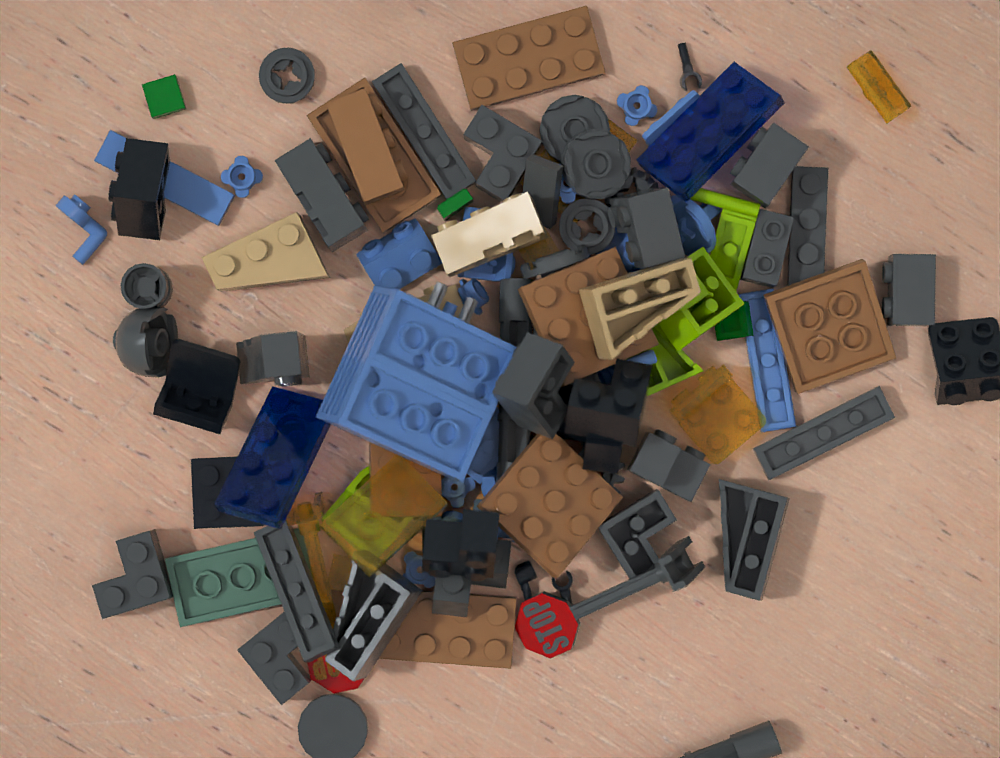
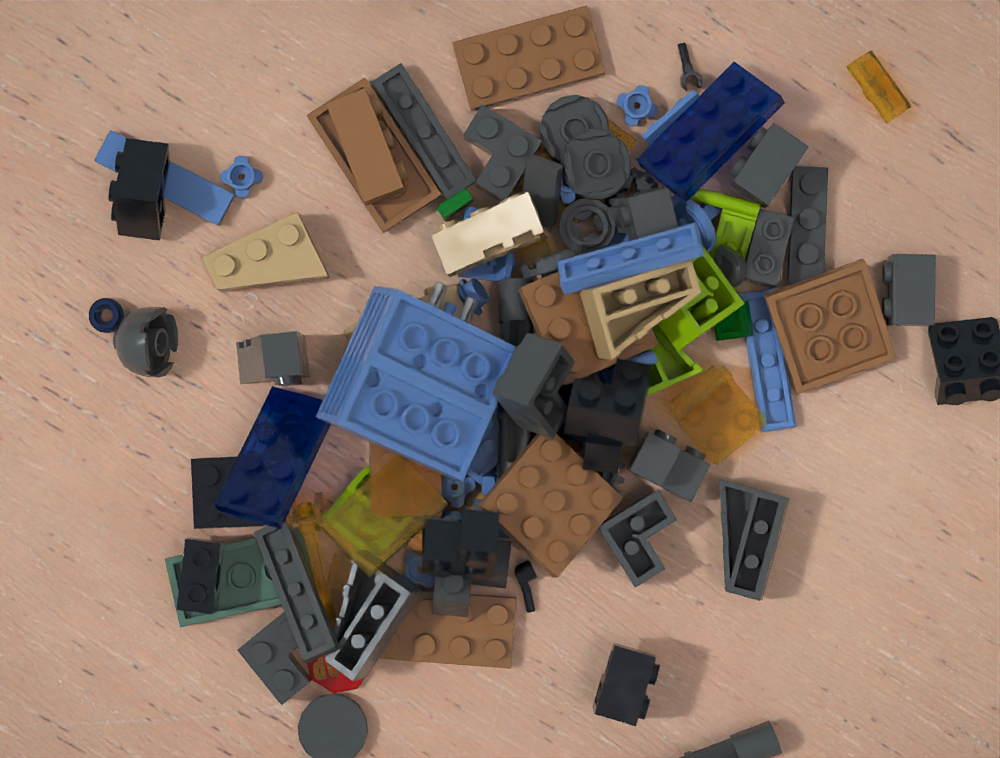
medium blue plate [56,194,107,265] -> none
dark grey brick [92,529,173,619] -> none
dark grey wheel [120,263,173,309] -> none
green tile [142,74,186,119] -> none
black bracket [153,339,241,435] -> none
dark grey gear [259,48,315,104] -> none
dark grey wedge [274,138,369,252] -> none
medium blue bracket [356,219,442,289] -> none
dark grey piece [515,536,705,659] -> none
black hand [552,570,573,605] -> none
dark grey plate [753,386,895,480] -> none
none -> dark blue plate [89,298,124,333]
none -> black brick [177,537,225,614]
none -> medium blue tile [557,223,704,295]
none -> black brick [592,642,660,726]
none -> dark grey tile [713,245,747,287]

